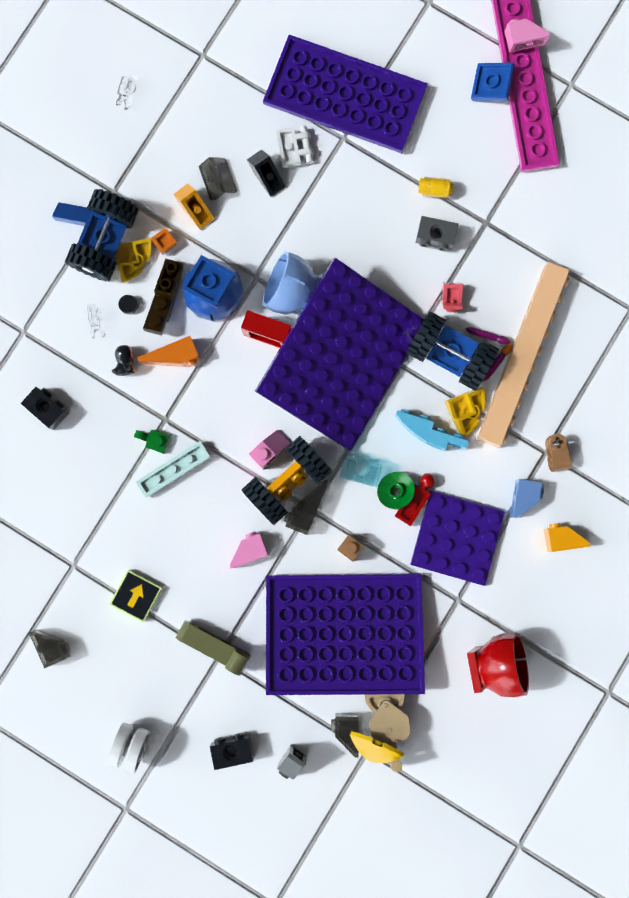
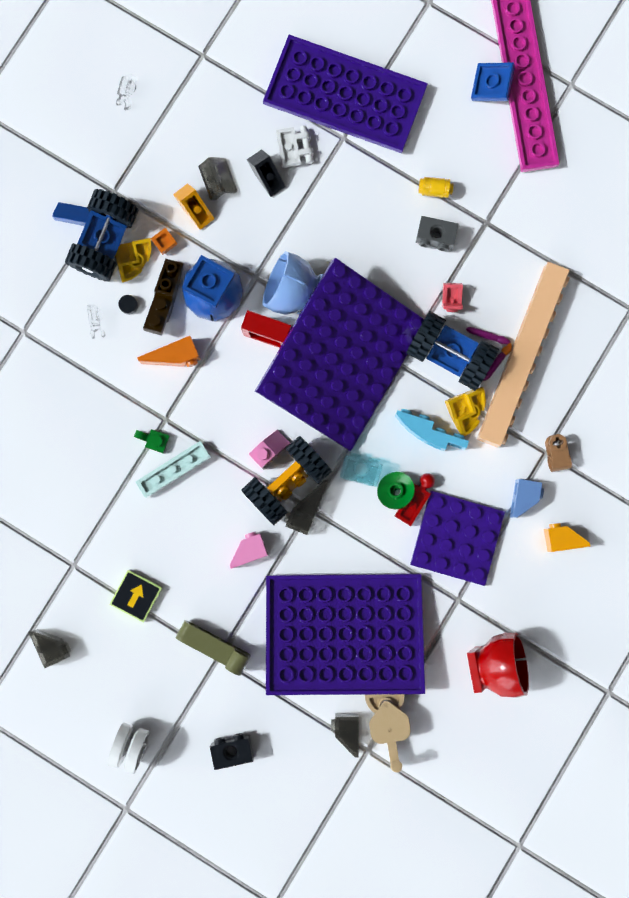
black brick [20,386,69,430] -> none
black animal [111,345,135,376] -> none
slope [277,745,307,780] -> none
medium nougat brick [337,534,364,562] -> none
yellow brick [350,731,405,763] -> none
bright pink slope [505,19,550,53] -> none

